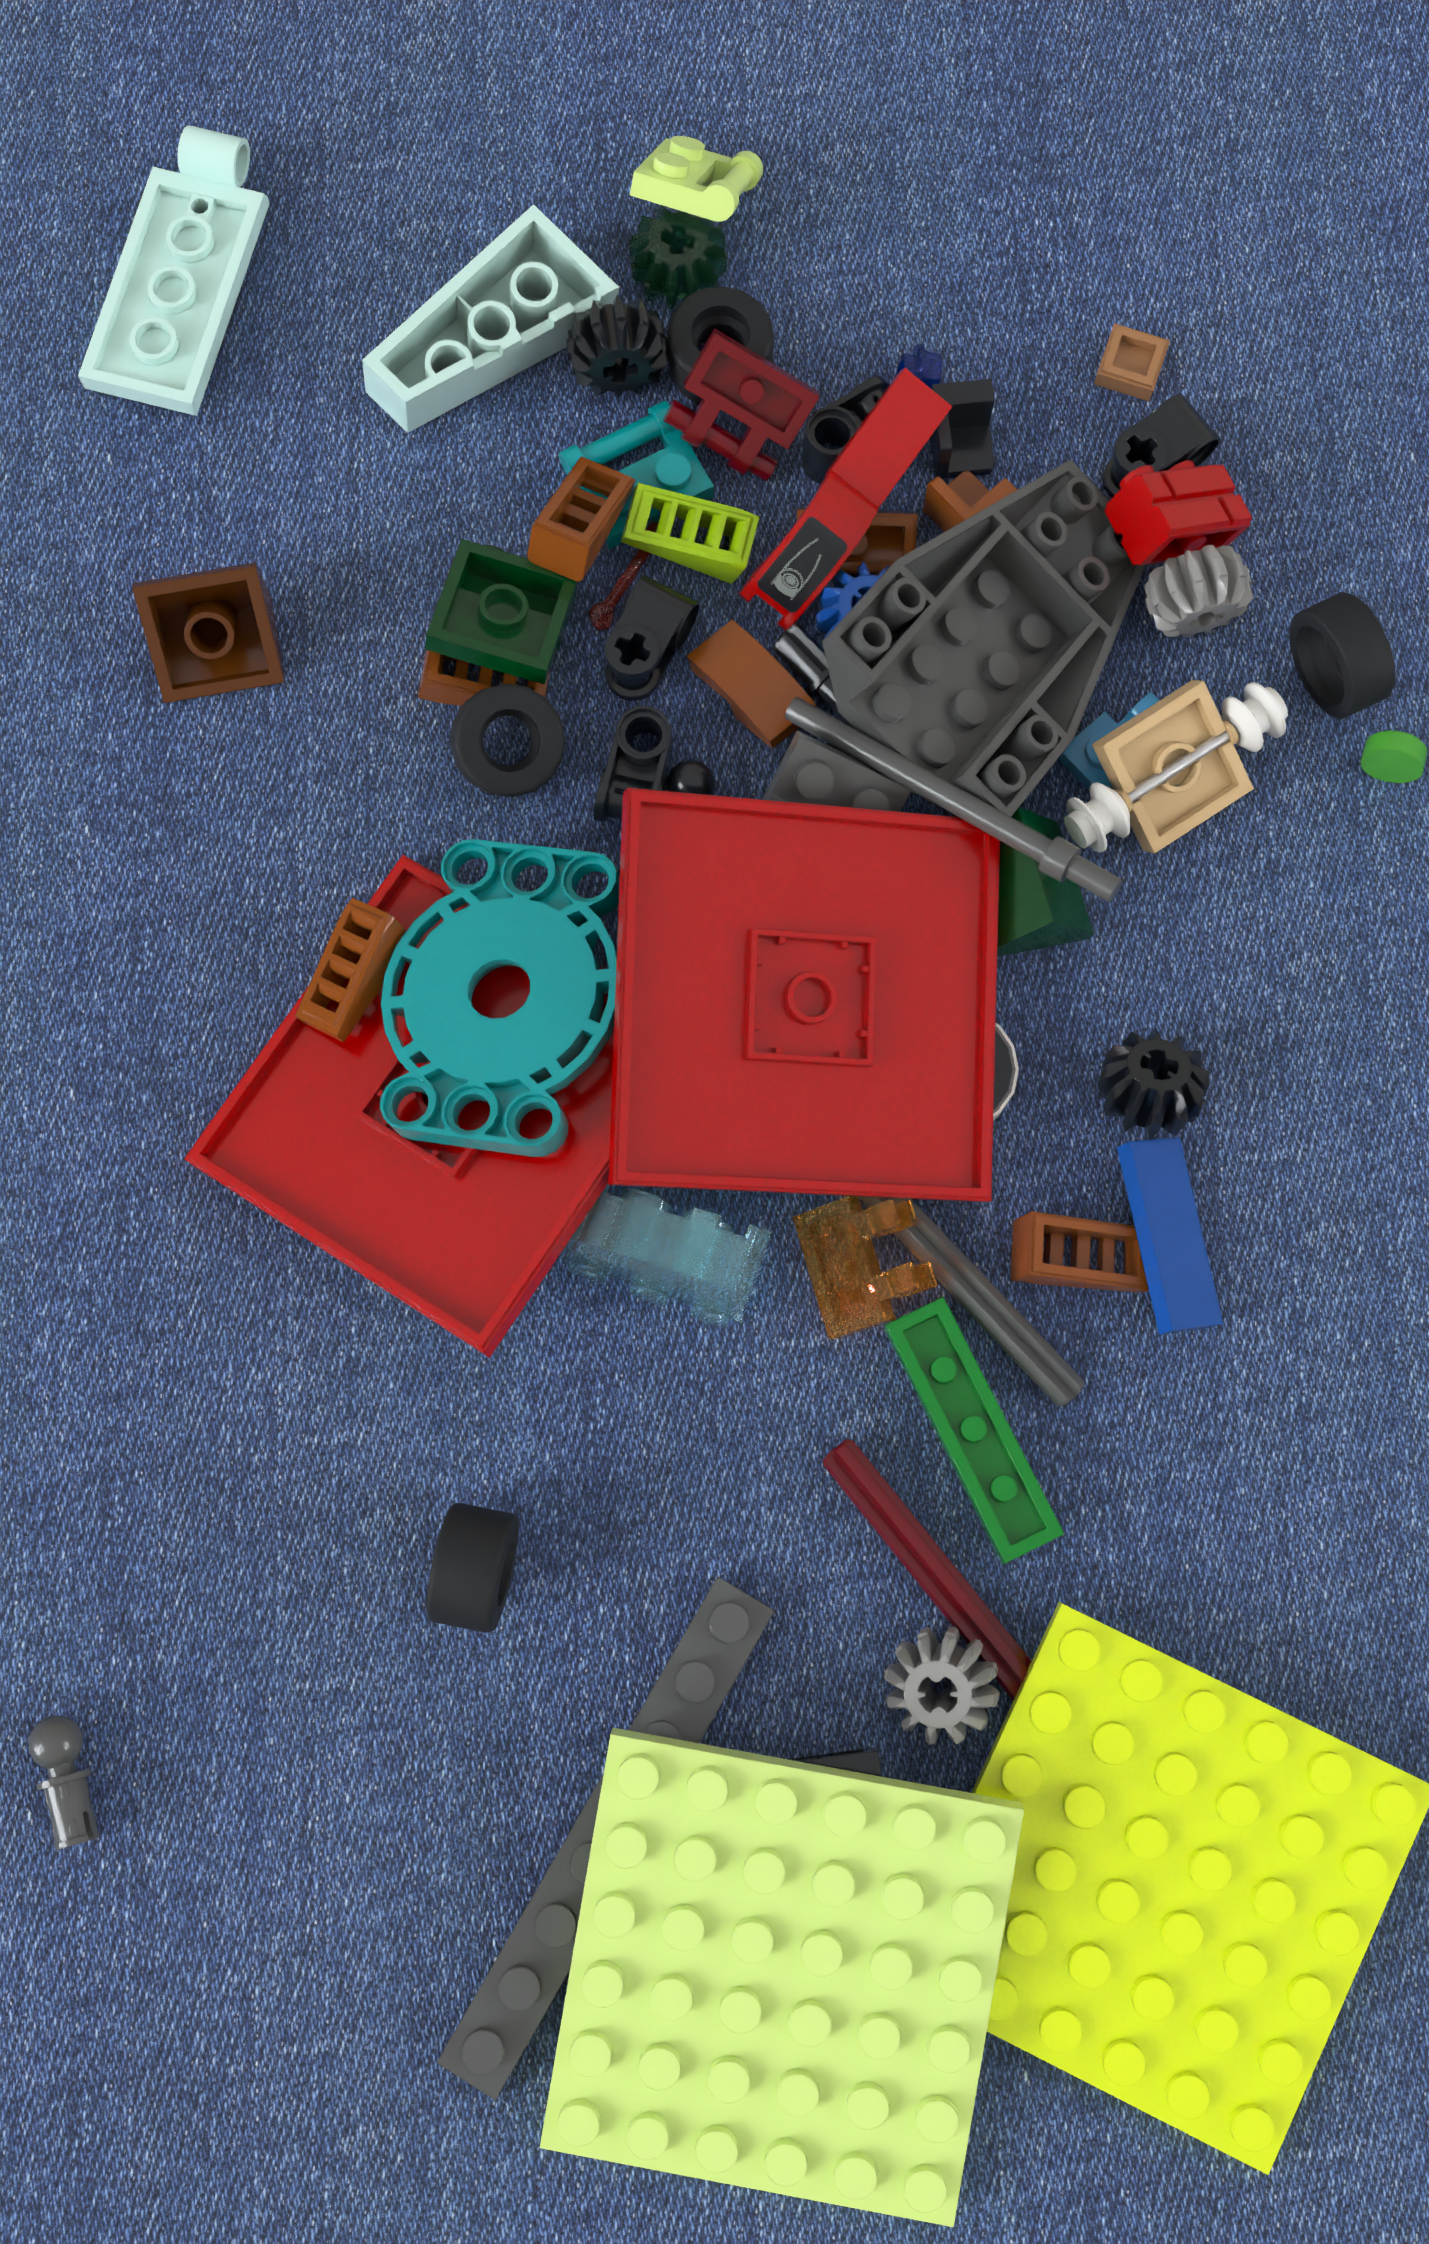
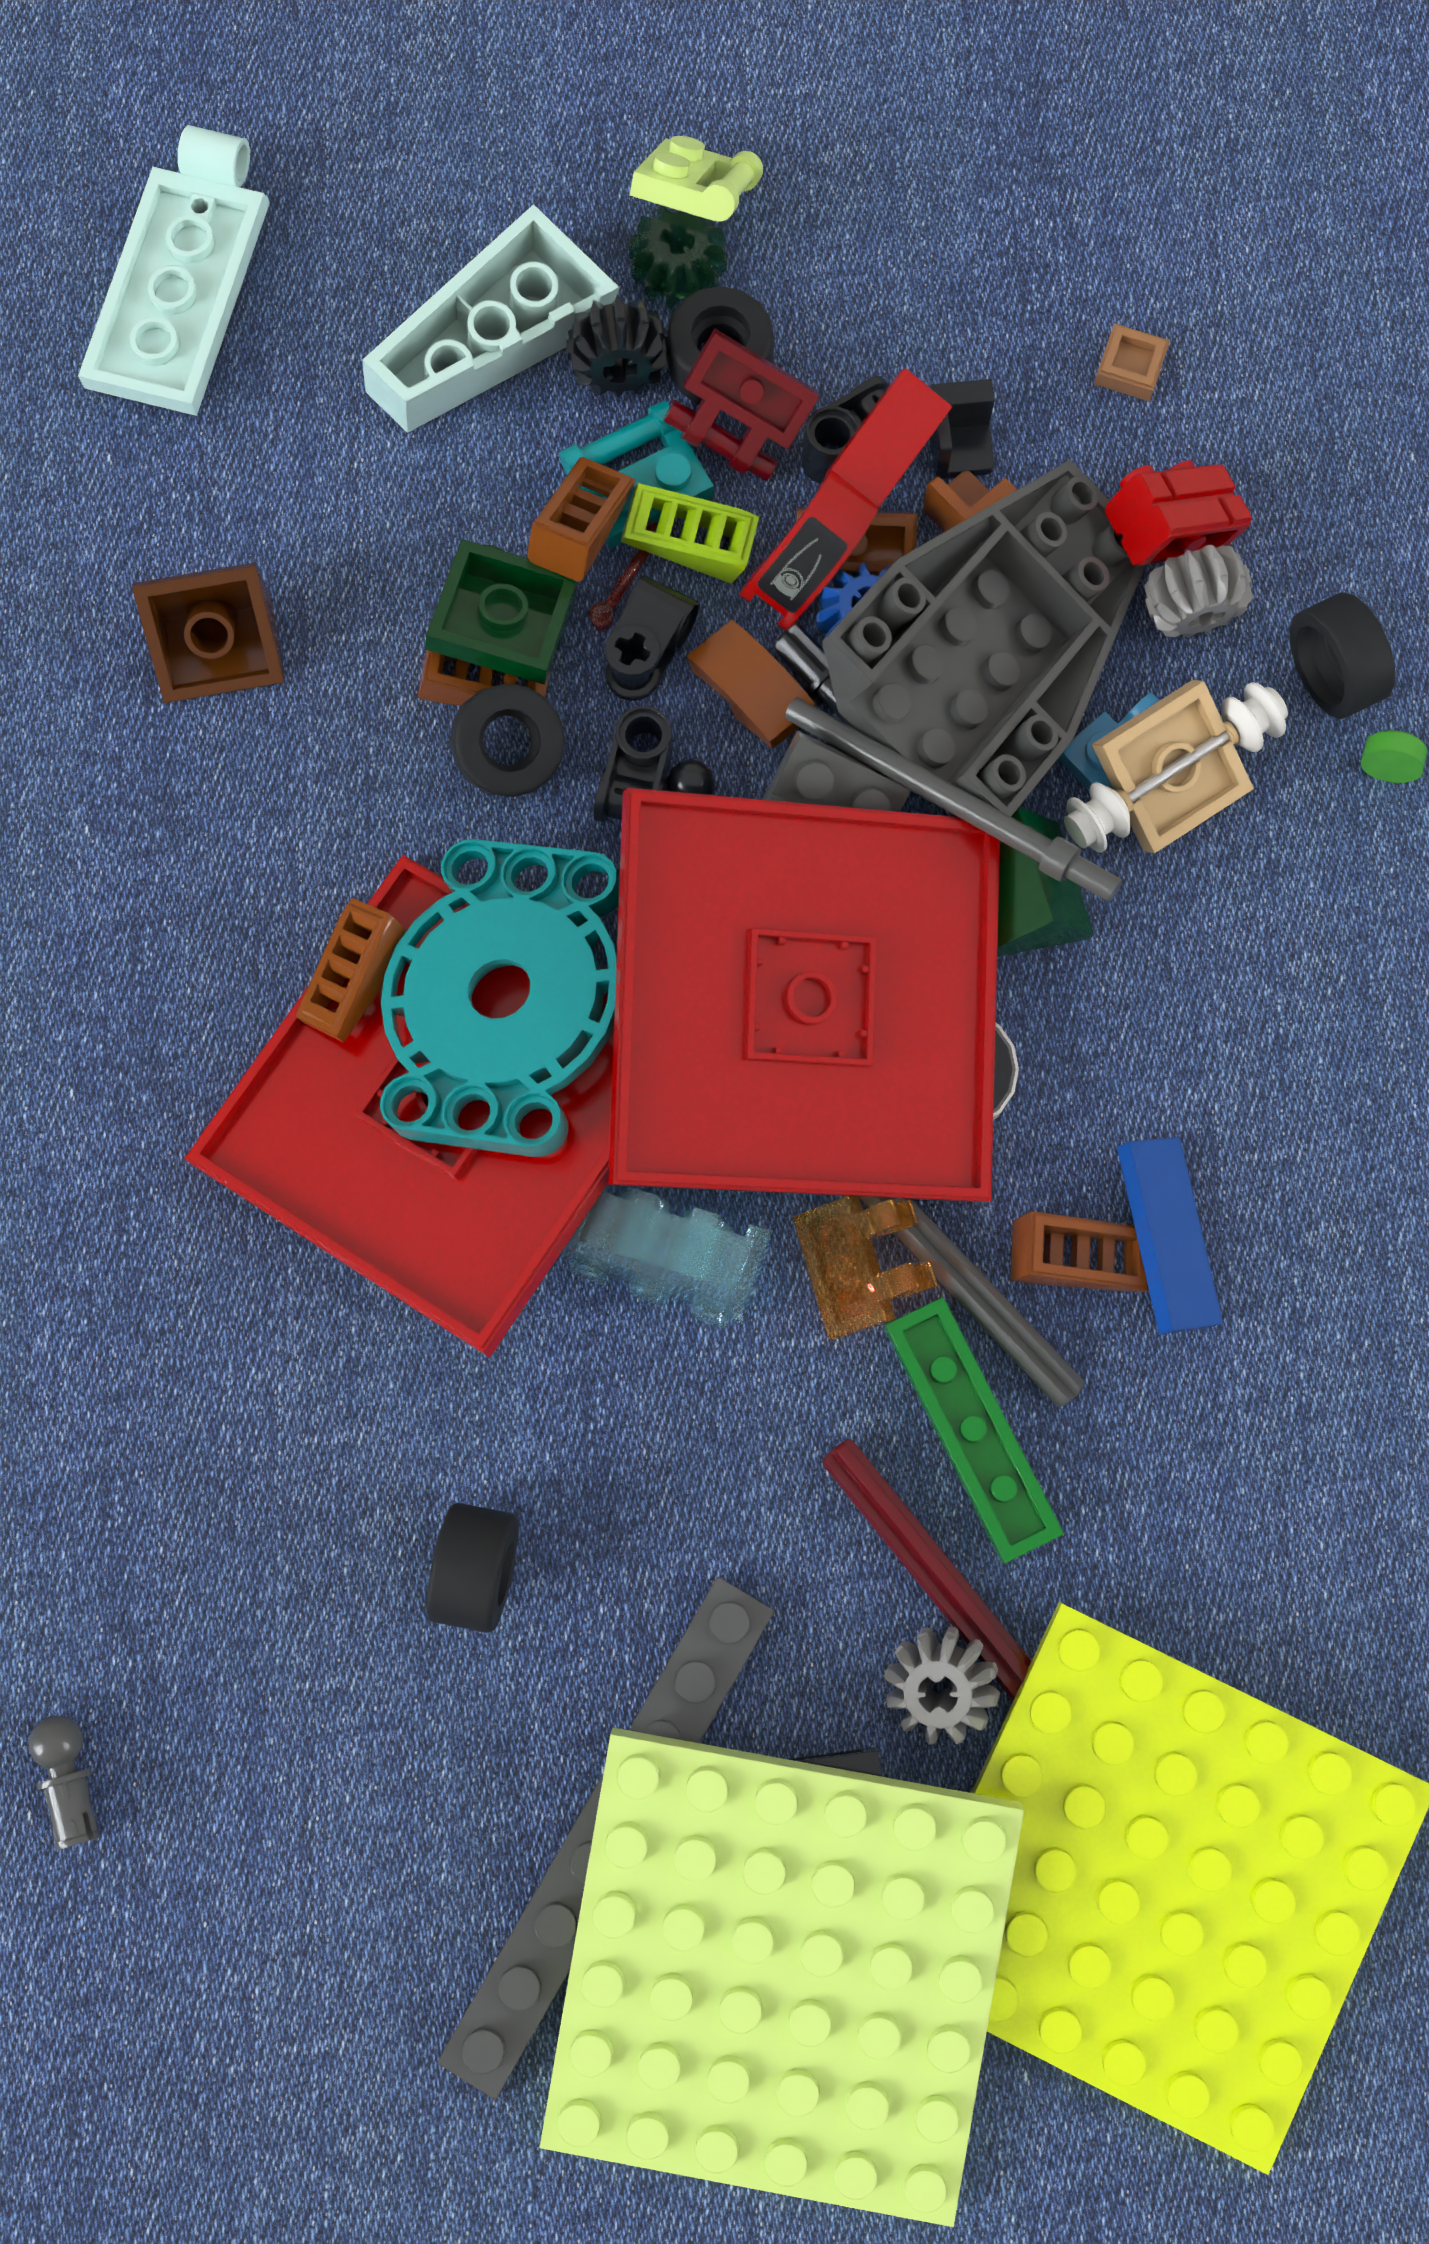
clear blue plate [896,344,942,388] -> none
black gear [1097,1028,1210,1140] -> none
black piece [1102,393,1221,498] -> none

